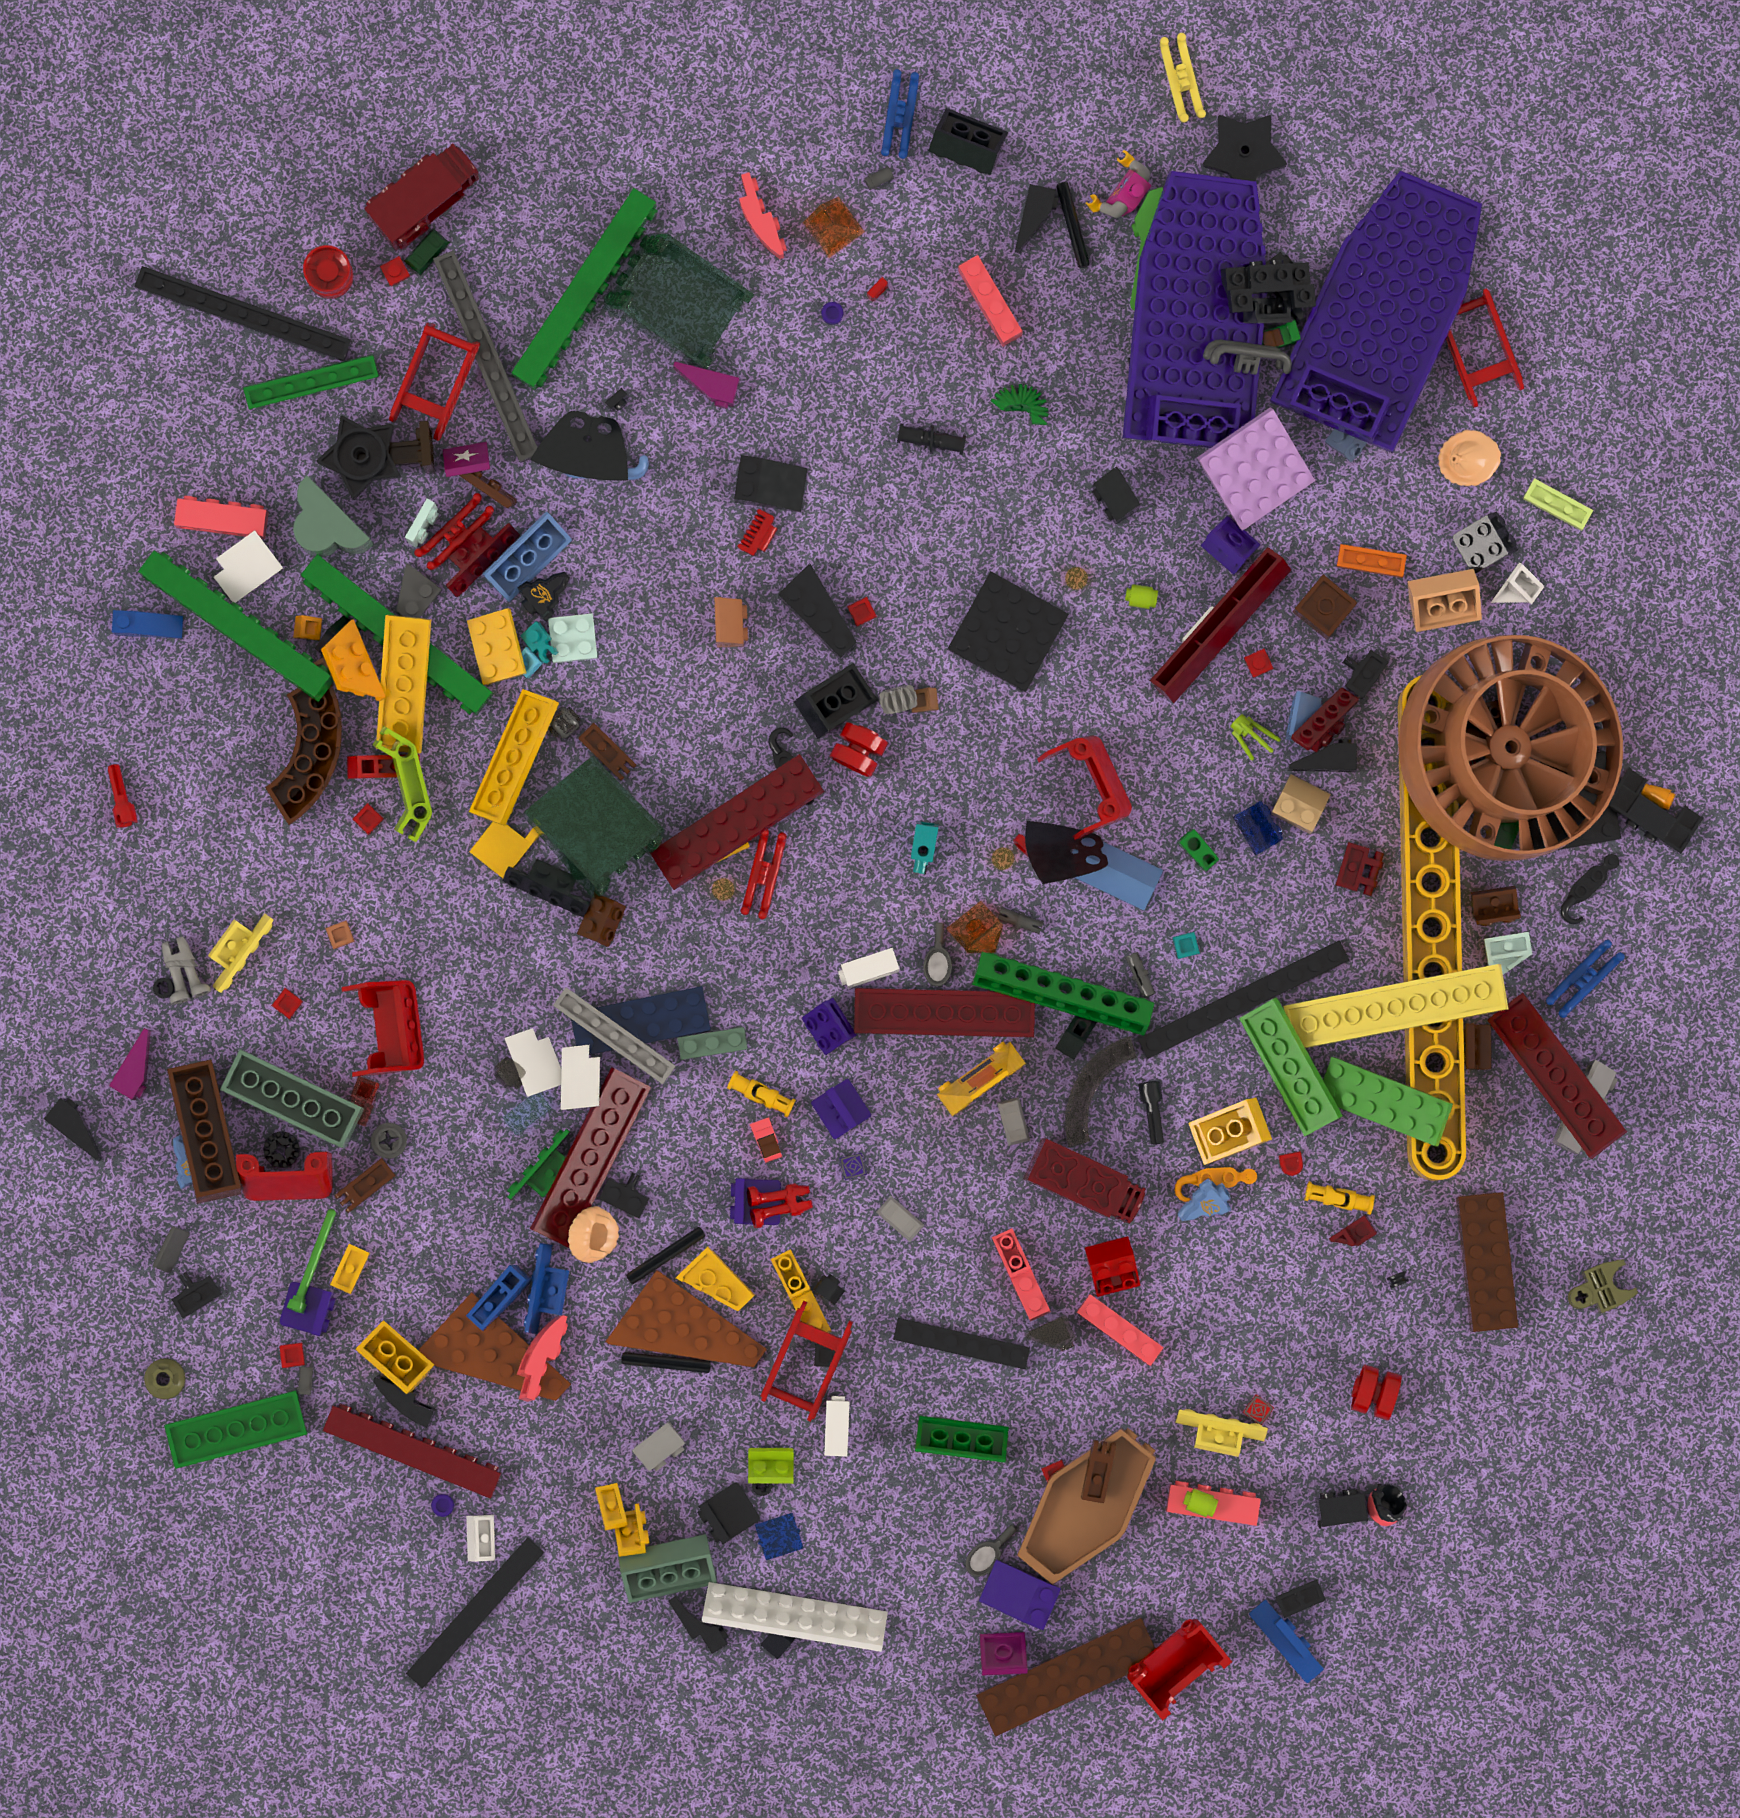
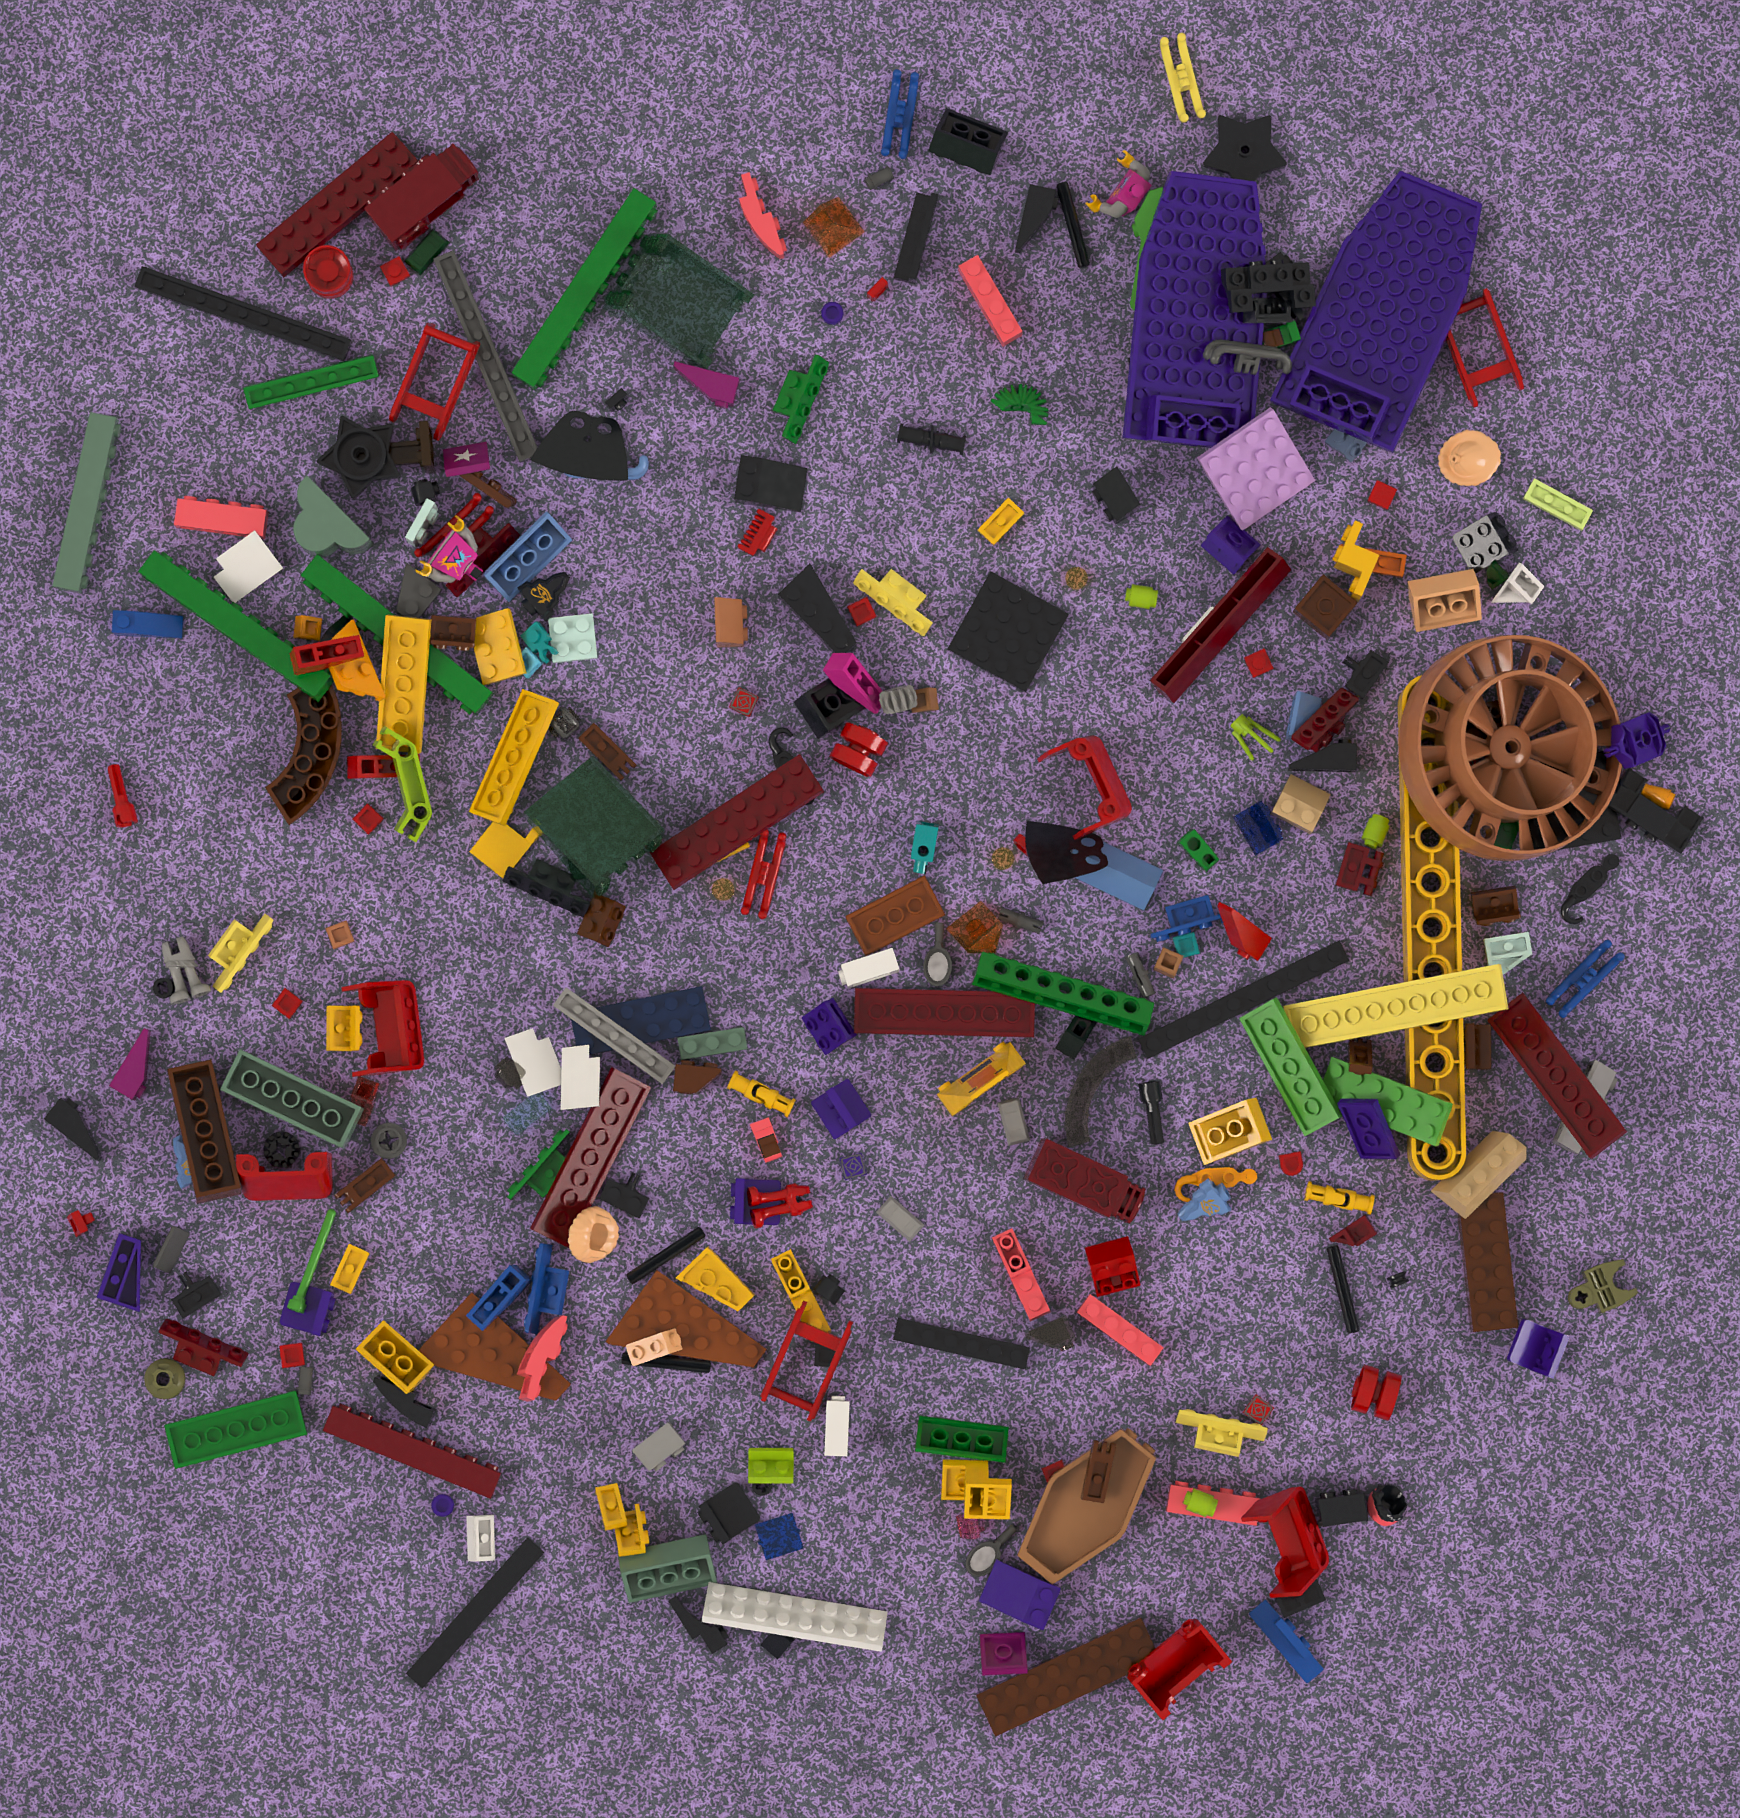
none -> sand green brick [52,412,121,594]
none -> red tile [67,1210,95,1237]
none -> dark purple wedge [96,1232,141,1312]
none -> dark red bracket [159,1319,249,1376]
none -> dark red plate [256,132,418,278]
none -> red slope [290,635,364,675]
none -> yellow bracket [326,1005,362,1051]
none -> black plate [411,479,440,506]
none -> torso [415,515,483,583]
none -> reddish brown bracket [429,614,476,651]
none -> light nougat bracket [626,1328,682,1366]
none -> reddish brown slope [673,1060,722,1095]
none -> tile [729,687,759,717]
none -> green bracket [773,354,829,444]
none -> dark pink slope [823,653,882,714]
none -> dark orange tile [845,875,945,956]
none -> light yellow bracket [853,569,933,636]
none -> black fence [894,192,938,284]
none -> yellow bracket [941,1459,1012,1519]
none -> clear pink tile [956,1514,985,1540]
none -> yellow plate [977,498,1024,546]
none -> blue bracket [1149,895,1238,942]
none -> medium nougat slope [1153,947,1184,979]
none -> red slope [1217,902,1272,961]
none -> red windscreen [1241,1486,1329,1598]
none -> black axle [1327,1245,1359,1334]
none -> yellow bracket [1332,520,1379,602]
none -> dark purple tile [1337,1099,1400,1159]
none -> reddish brown hinge [1348,1038,1373,1075]
none -> lime brick [1361,814,1390,849]
none -> red tile [1367,480,1397,510]
none -> tan slope [1431,1131,1526,1219]
none -> dark green tile [1487,560,1509,590]
none -> dark purple bracket [1507,1319,1570,1379]
none -> dark purple plate [1603,712,1670,769]

